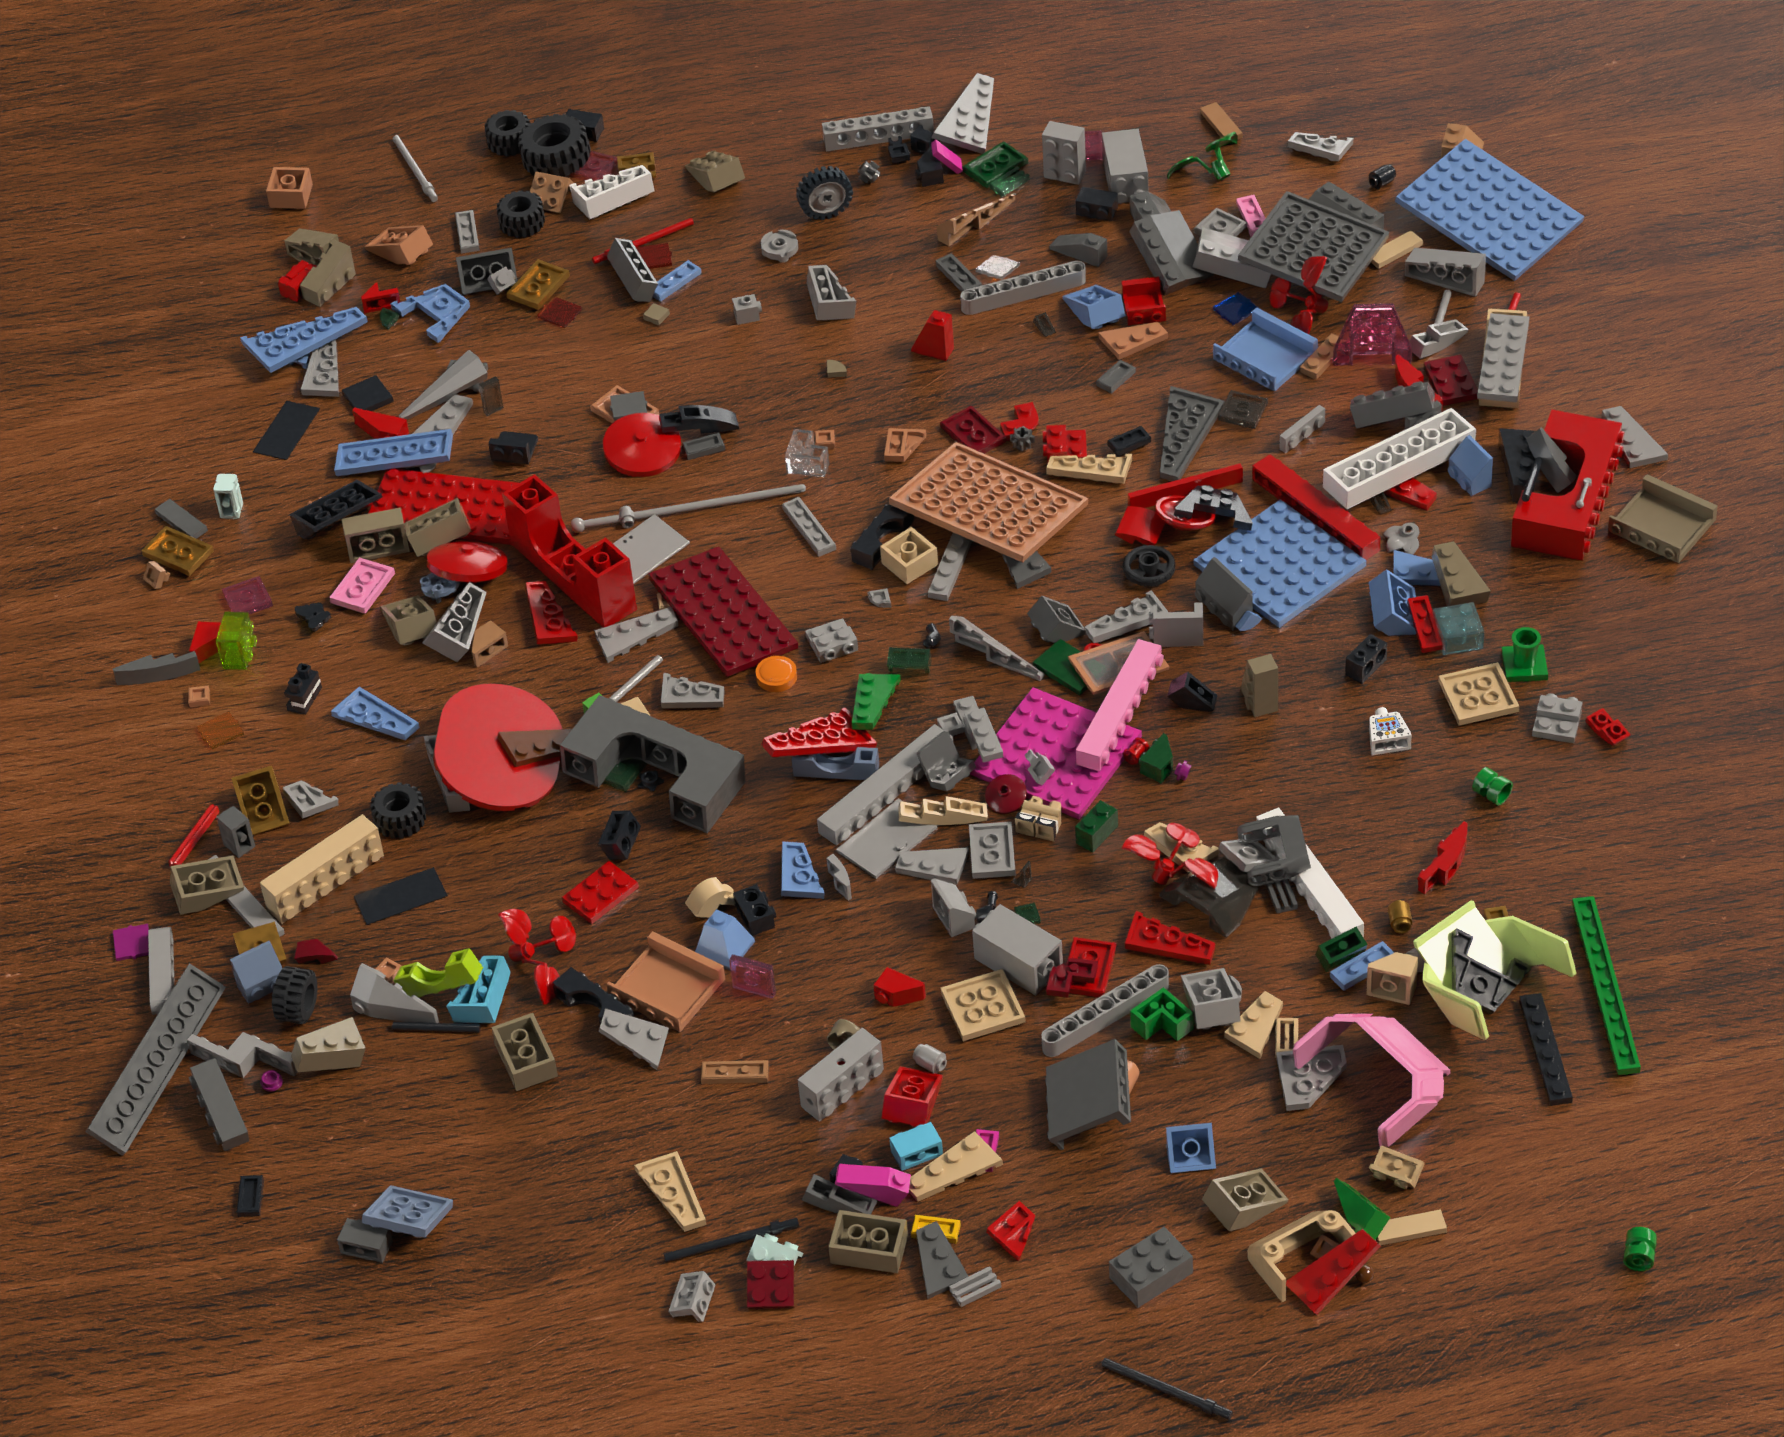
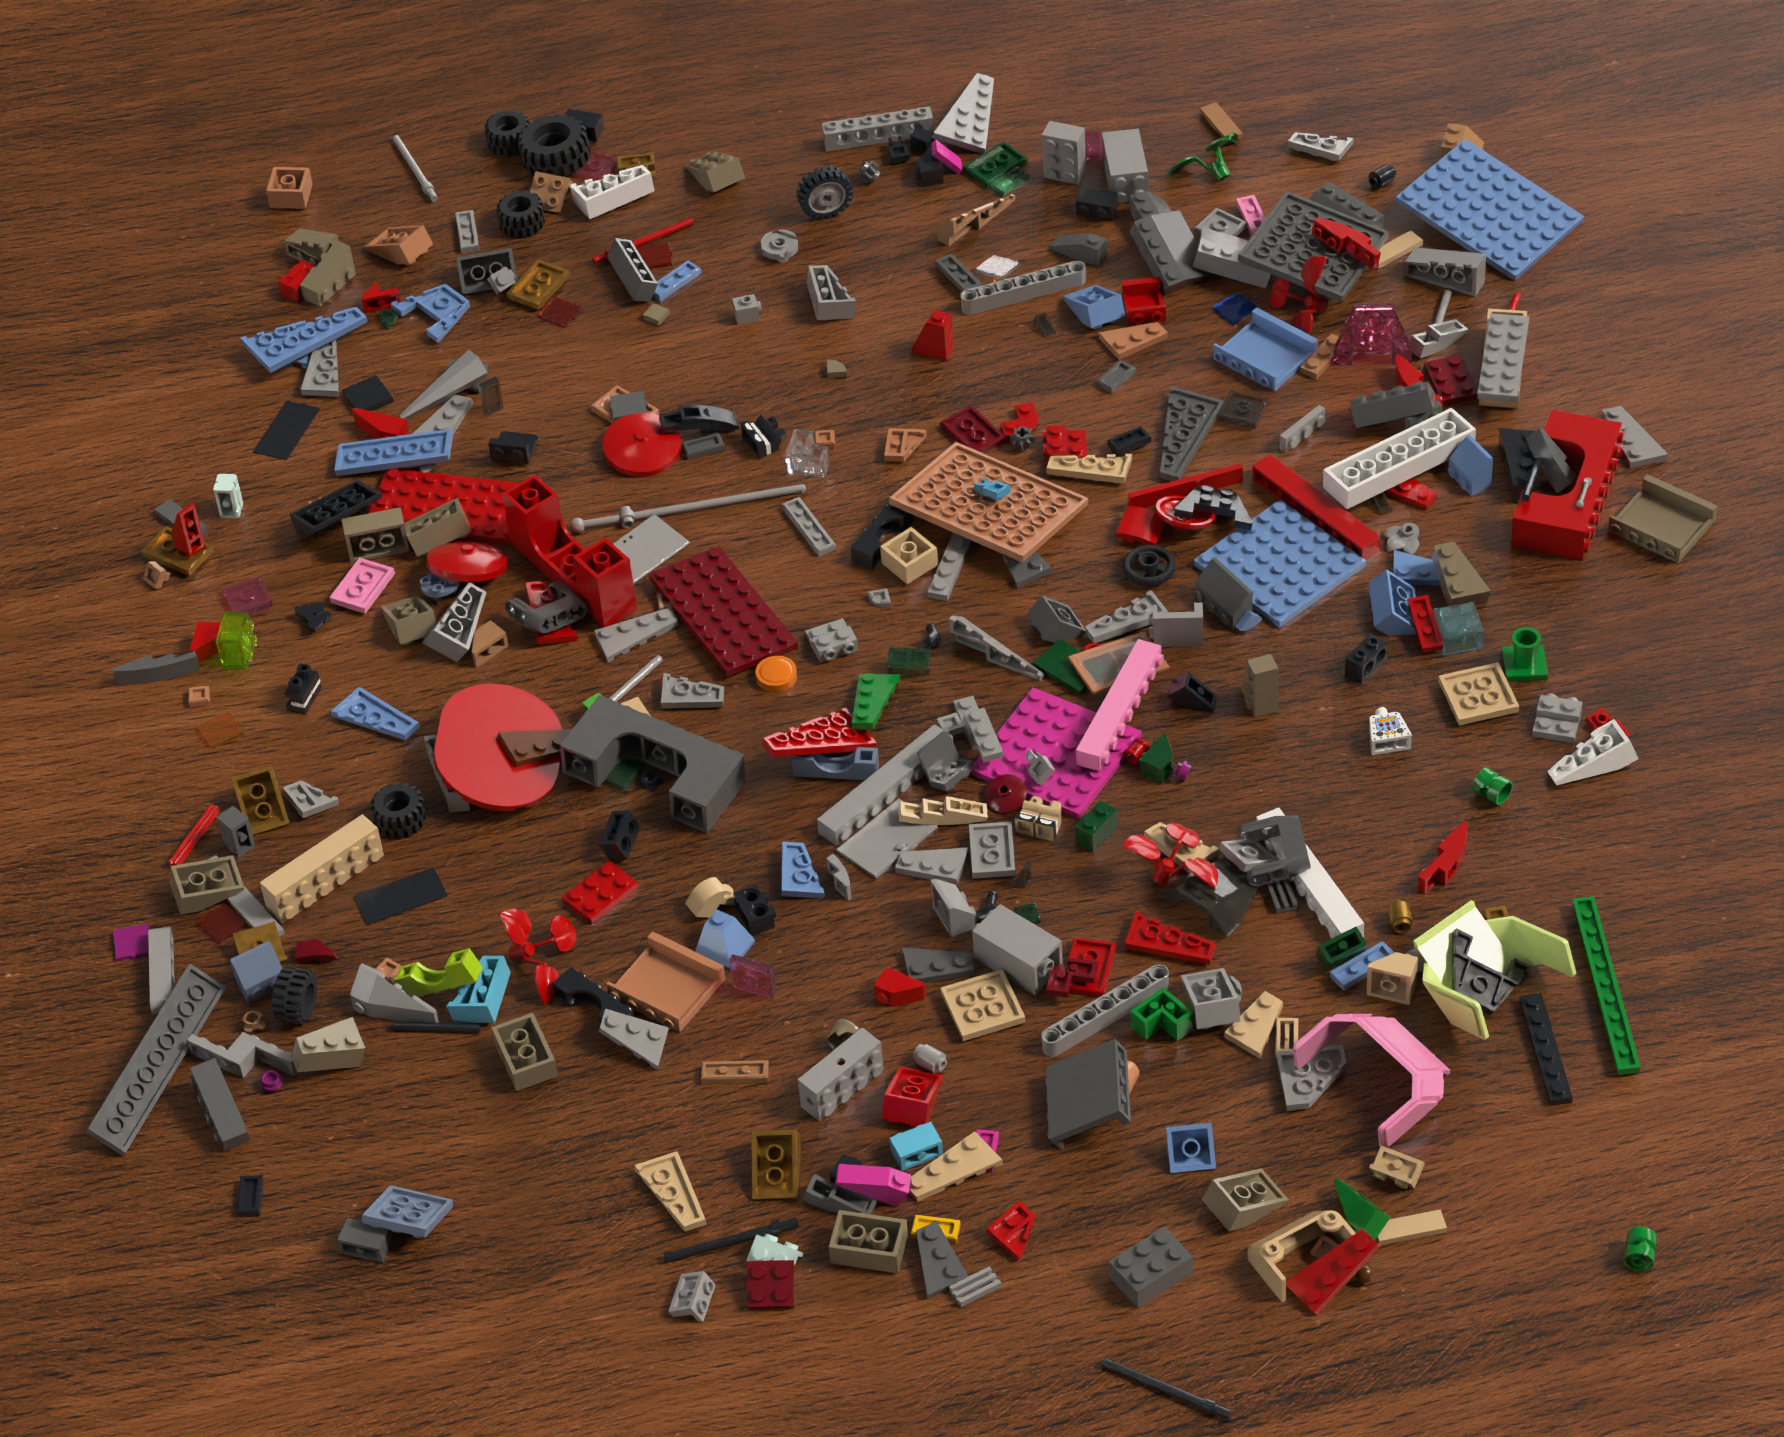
none -> red slope [171,503,205,557]
none -> clear red piece [196,903,247,945]
none -> medium nougat plate [241,1011,265,1033]
none -> dark grey connector [505,580,588,633]
none -> black hips [740,415,787,459]
none -> pearl gold slope [752,1130,801,1200]
none -> dark grey wing [902,947,975,983]
none -> dark azure plate [974,478,1011,500]
none -> red slope [1311,218,1381,270]
none -> white wedge [1547,719,1638,785]

